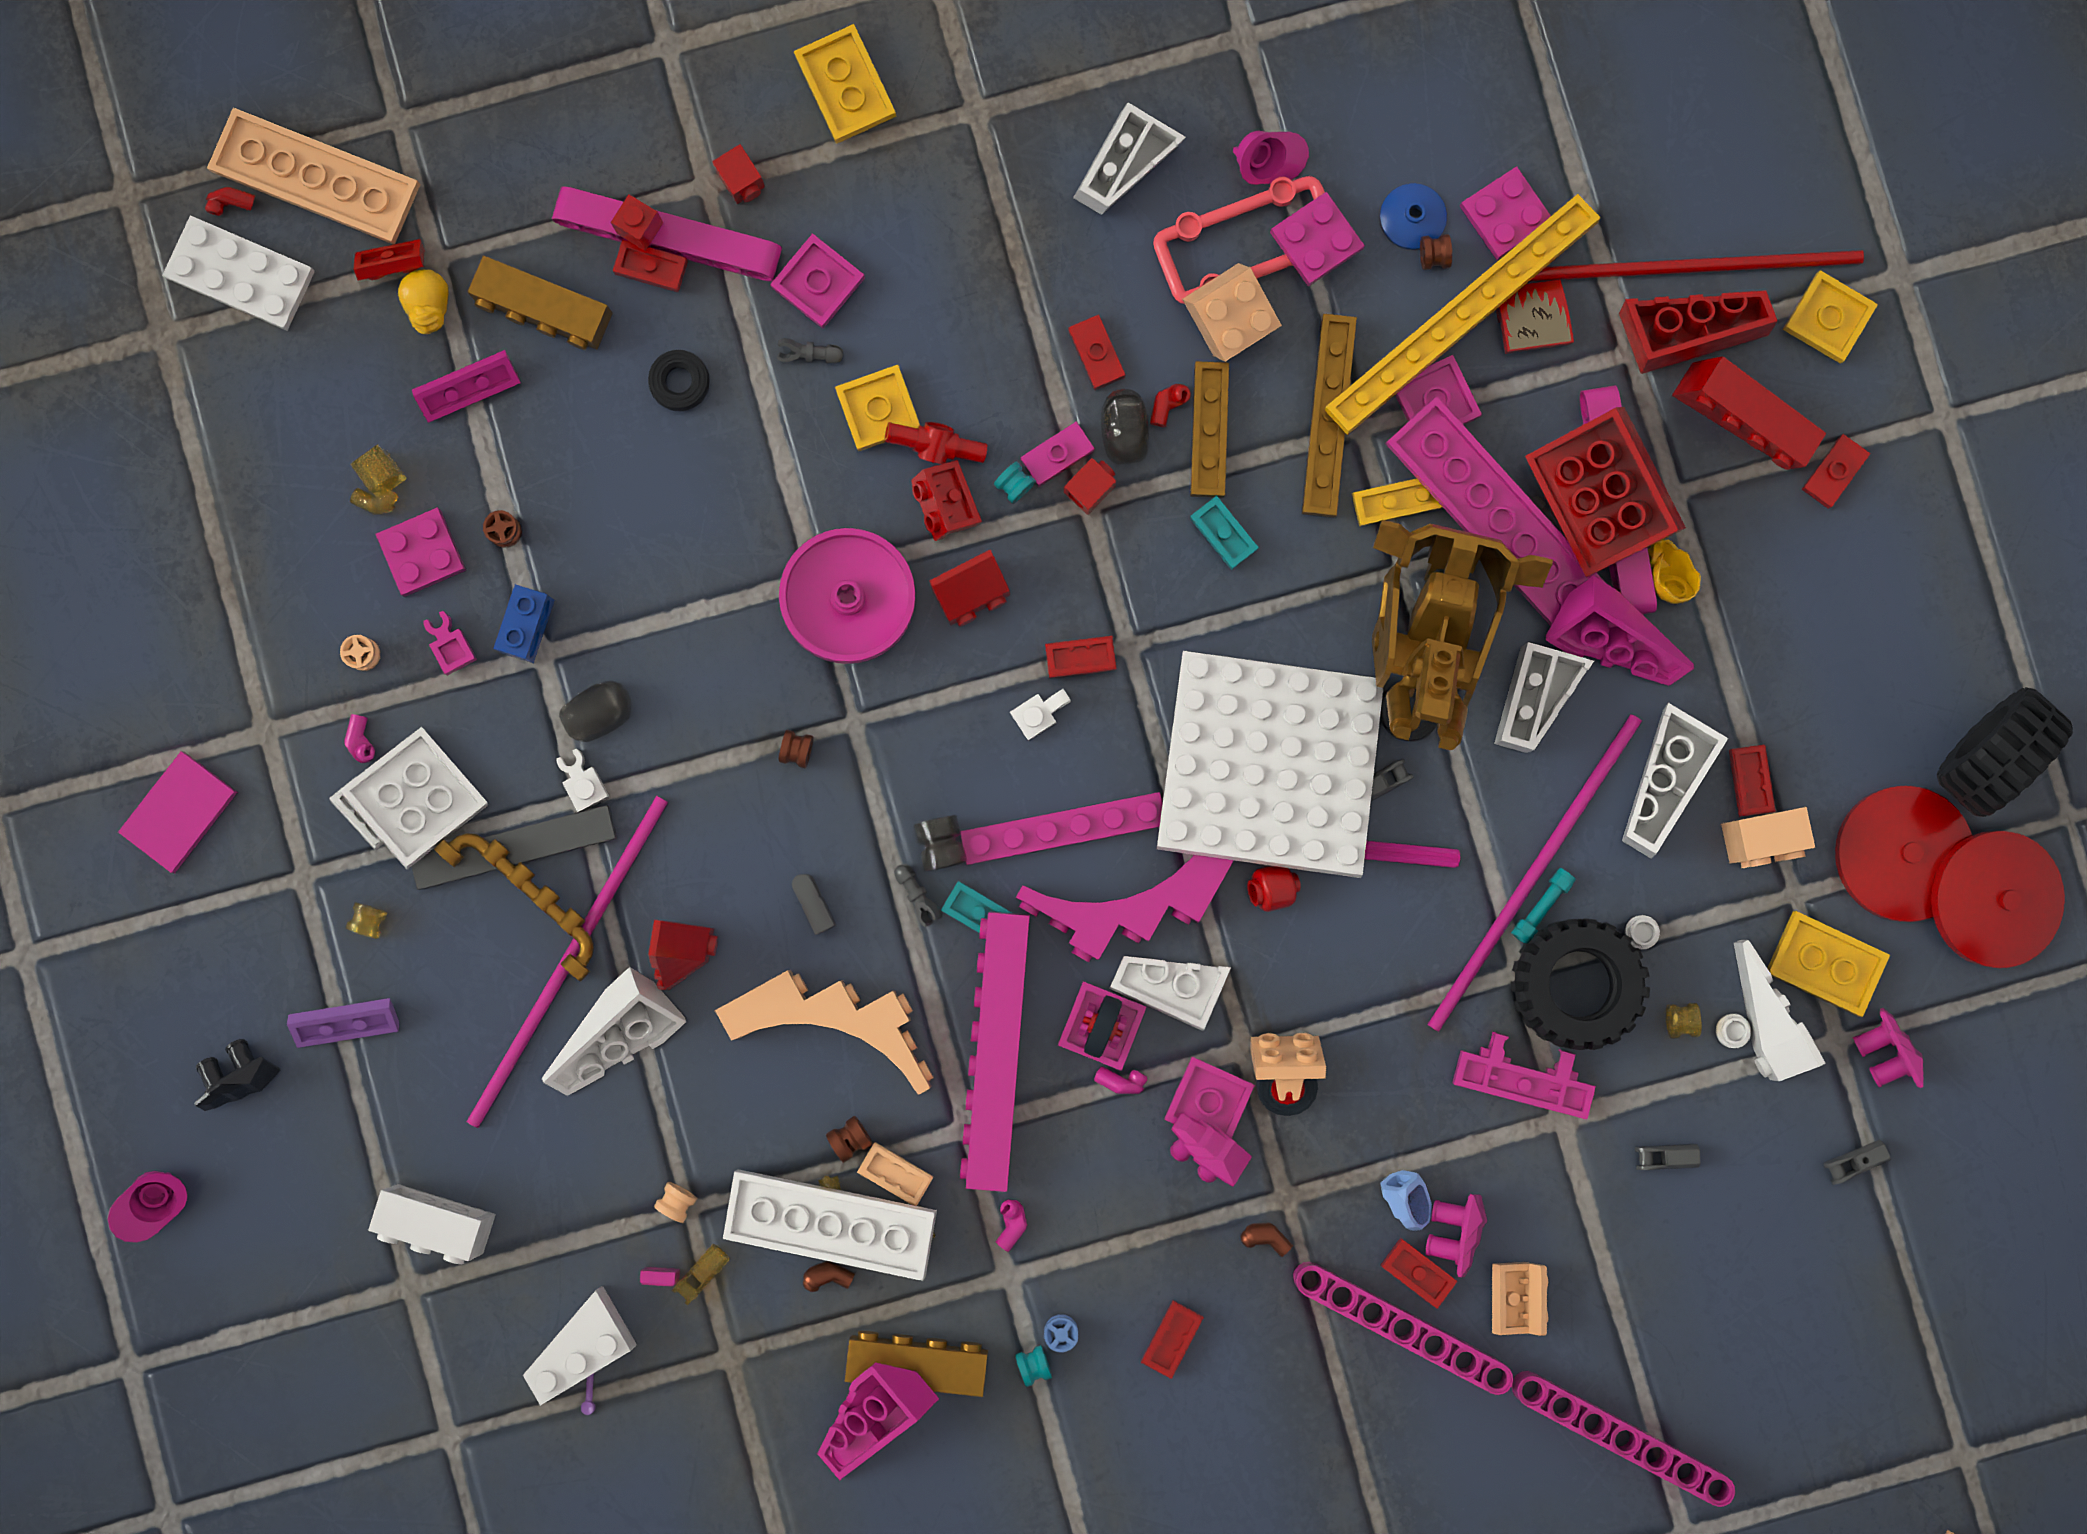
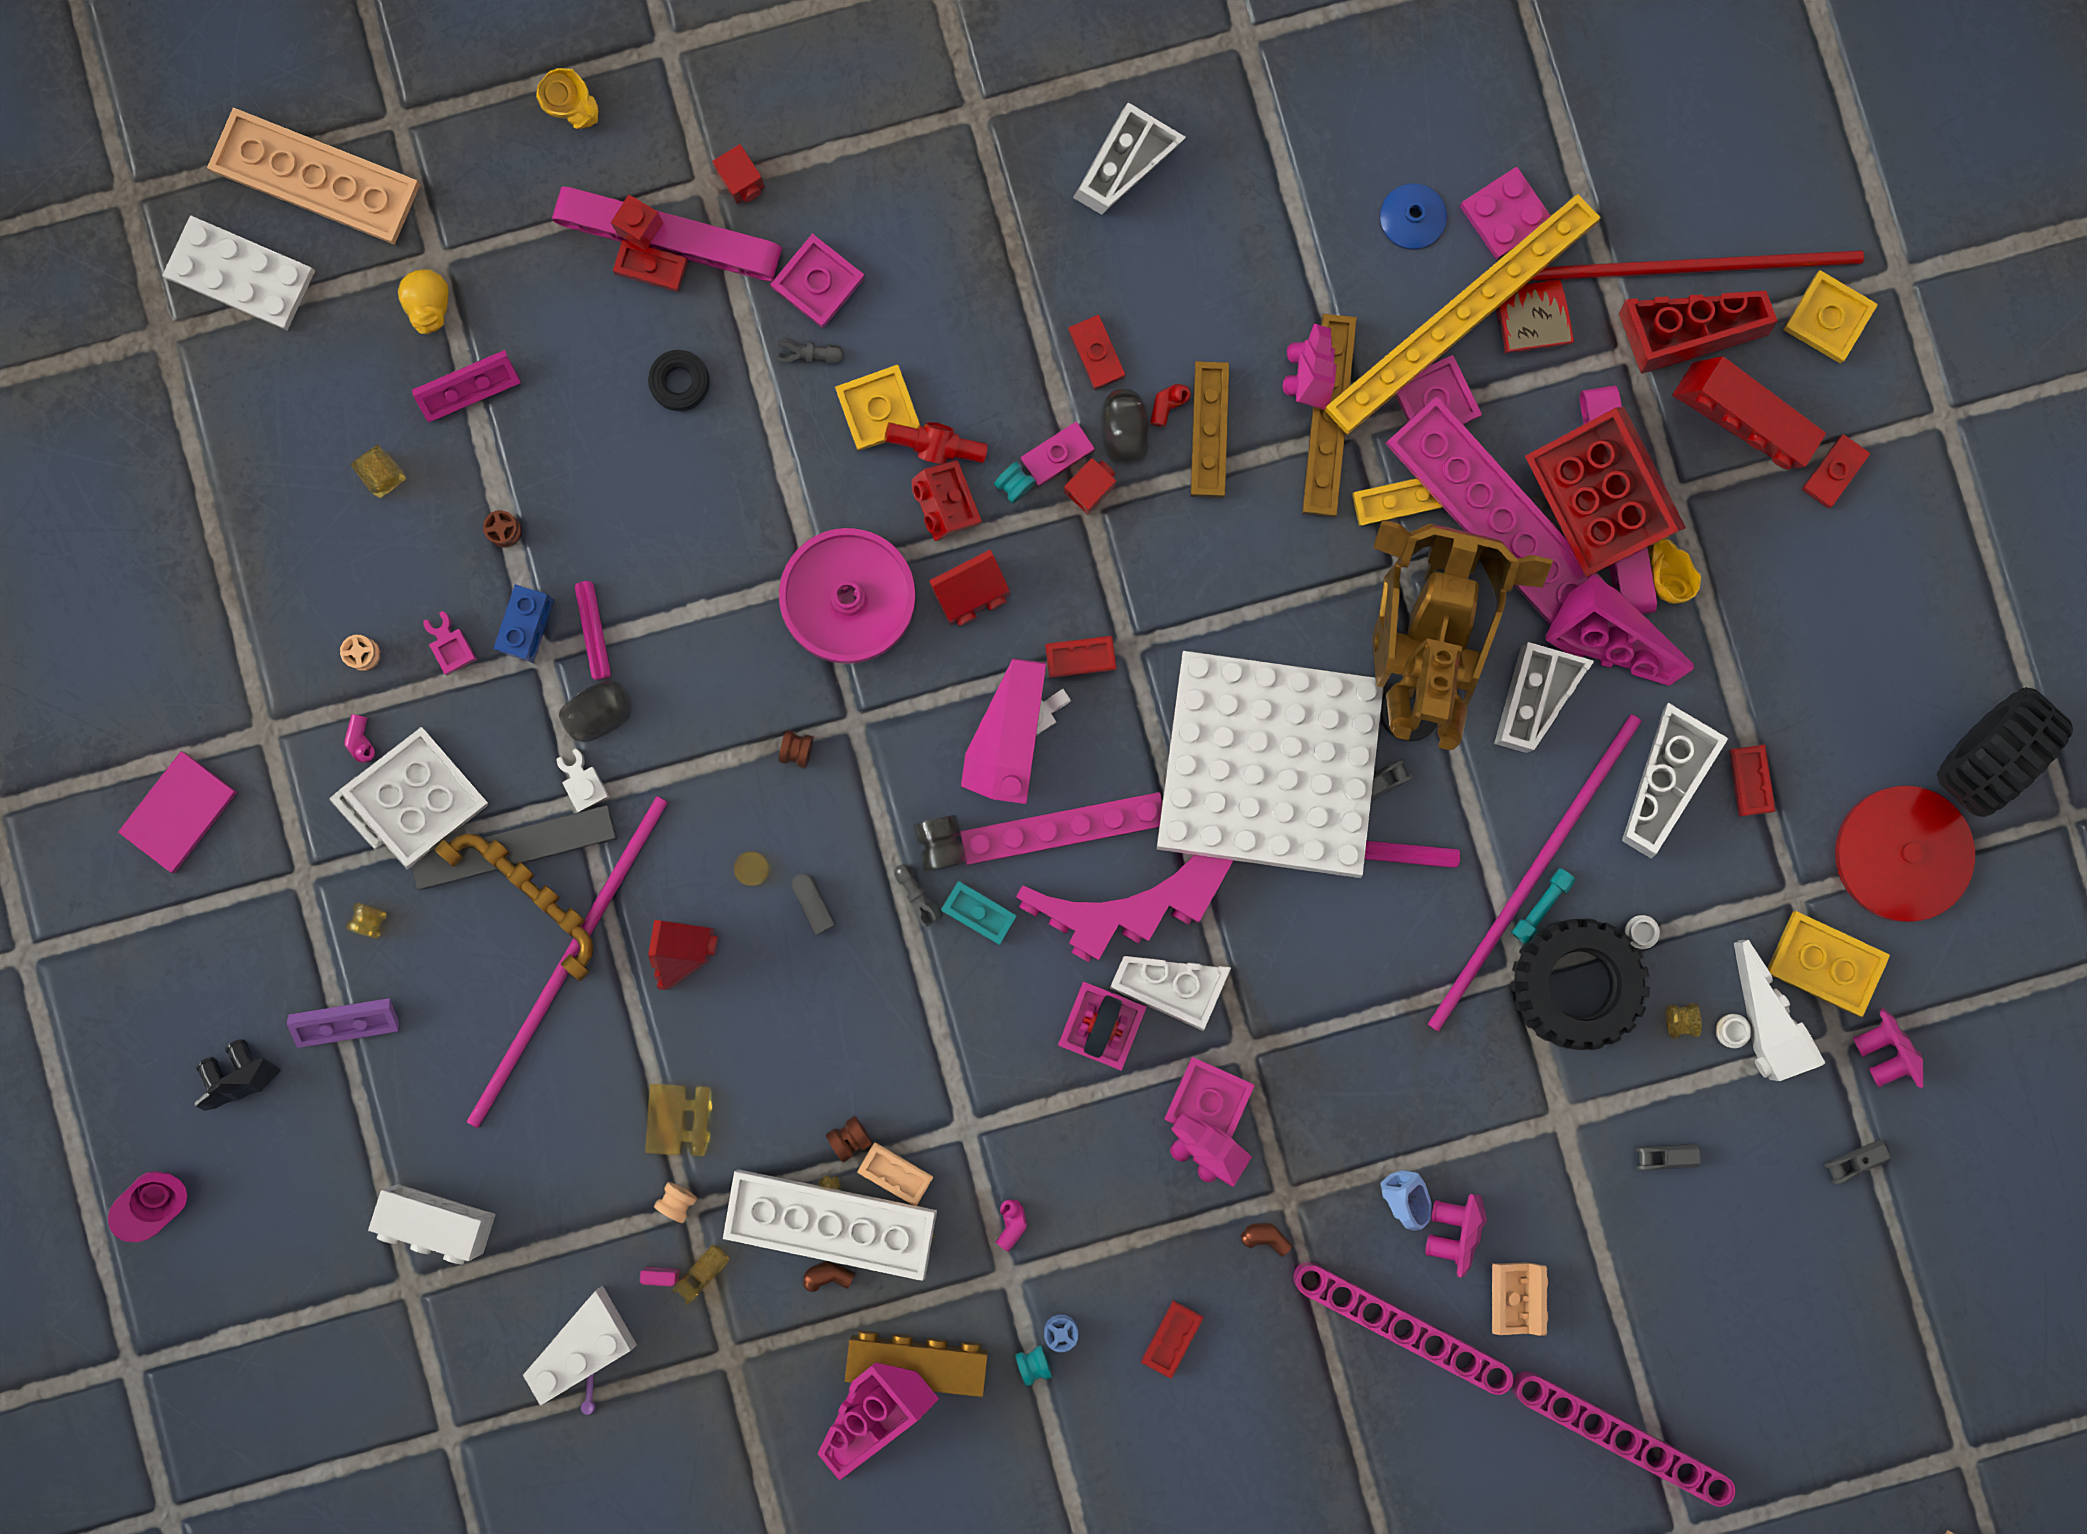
red arm [205,187,255,216] -> none
clear yellow arm [350,488,399,515] -> none
red plate [353,239,425,281] -> none
dark pink plate [376,507,466,597] -> none
pearl gold brick [468,255,613,350] -> none
white wedge [542,967,687,1096] -> none
light nougat arch [715,970,934,1095] -> none
yellow plate [794,24,897,144] -> none
dark pink brick [960,911,1030,1192] -> none
dark pink arm [1094,1066,1147,1094] -> none
coral bar [1153,176,1325,304] -> none
light nougat brick [1182,263,1282,362] -> none
teal plate [1190,495,1259,570] -> none
dark pink piece [1233,131,1309,185] -> none
red head [1247,866,1301,912] -> none
light nougat plate [1250,1033,1326,1116] -> none
dark pink plate [1270,192,1365,287] -> none
red plate [1380,1238,1458,1309] -> none
copper wheel [1420,234,1452,270] -> none
dark pink hinge [1452,1032,1596,1120] -> none
light nougat brick [1721,807,1815,868] -> none
red dish [1931,831,2065,968] -> none
none -> yellow hair [536,68,599,129]
none -> dark pink axle [574,581,611,680]
none -> clear yellow plate [645,1083,712,1156]
none -> clear yellow tile [734,852,769,886]
none -> dark pink wedge [961,658,1046,804]
none -> dark pink connector [1283,324,1337,410]

